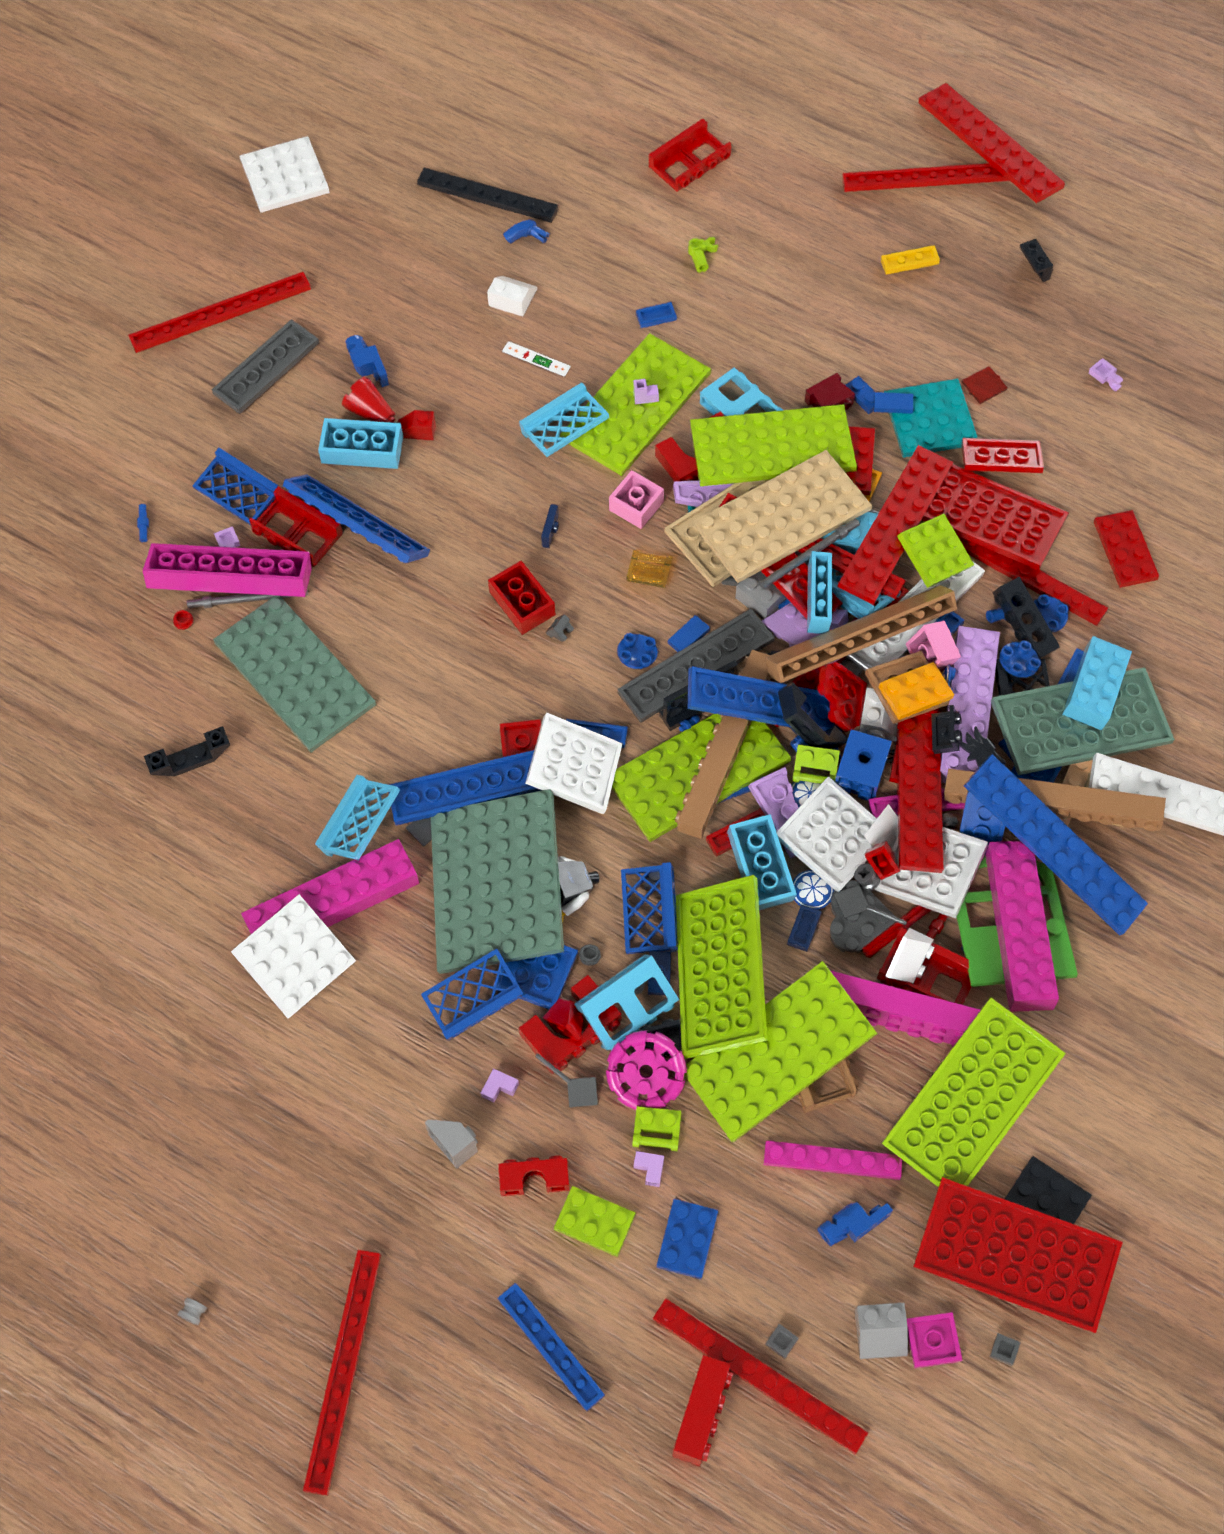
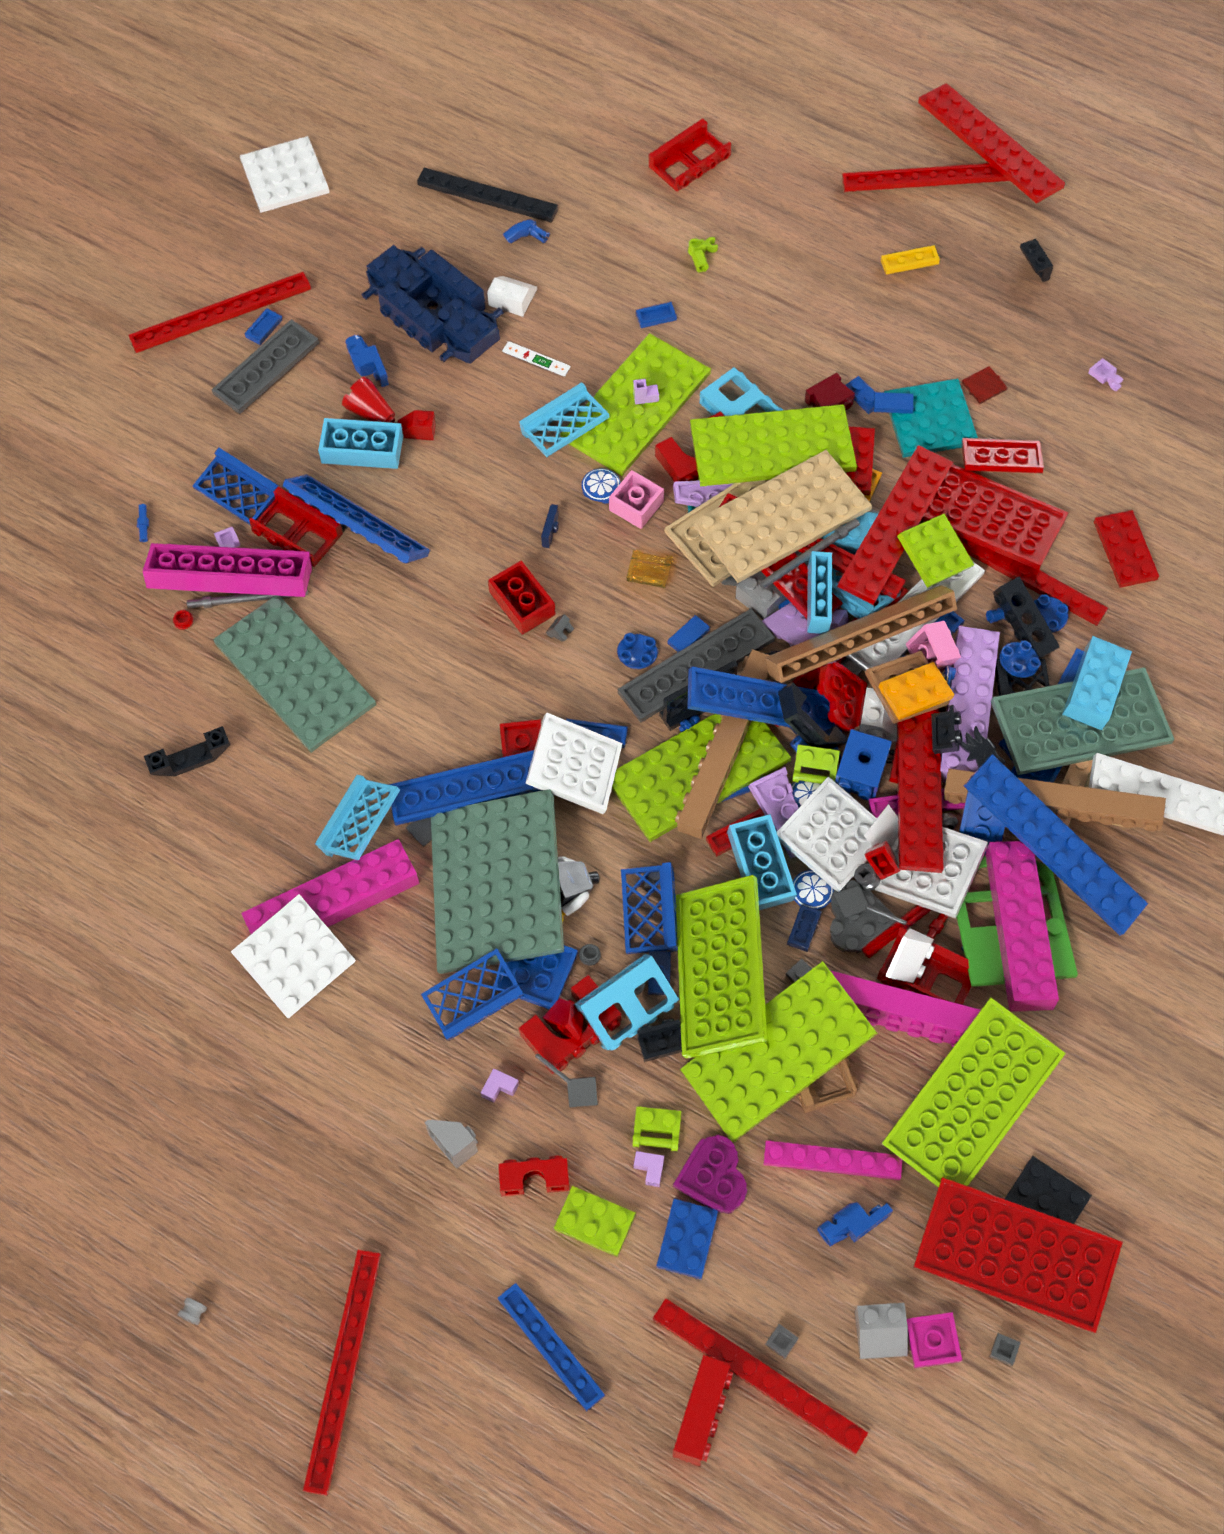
dark pink plate [606,1031,687,1110] -> none
none -> blue tile [244,308,283,345]
none -> dark blue piece [362,245,504,364]
none -> dish [582,468,620,504]
none -> magenta plate [673,1135,747,1214]
none -> flat silver plate [786,959,812,983]

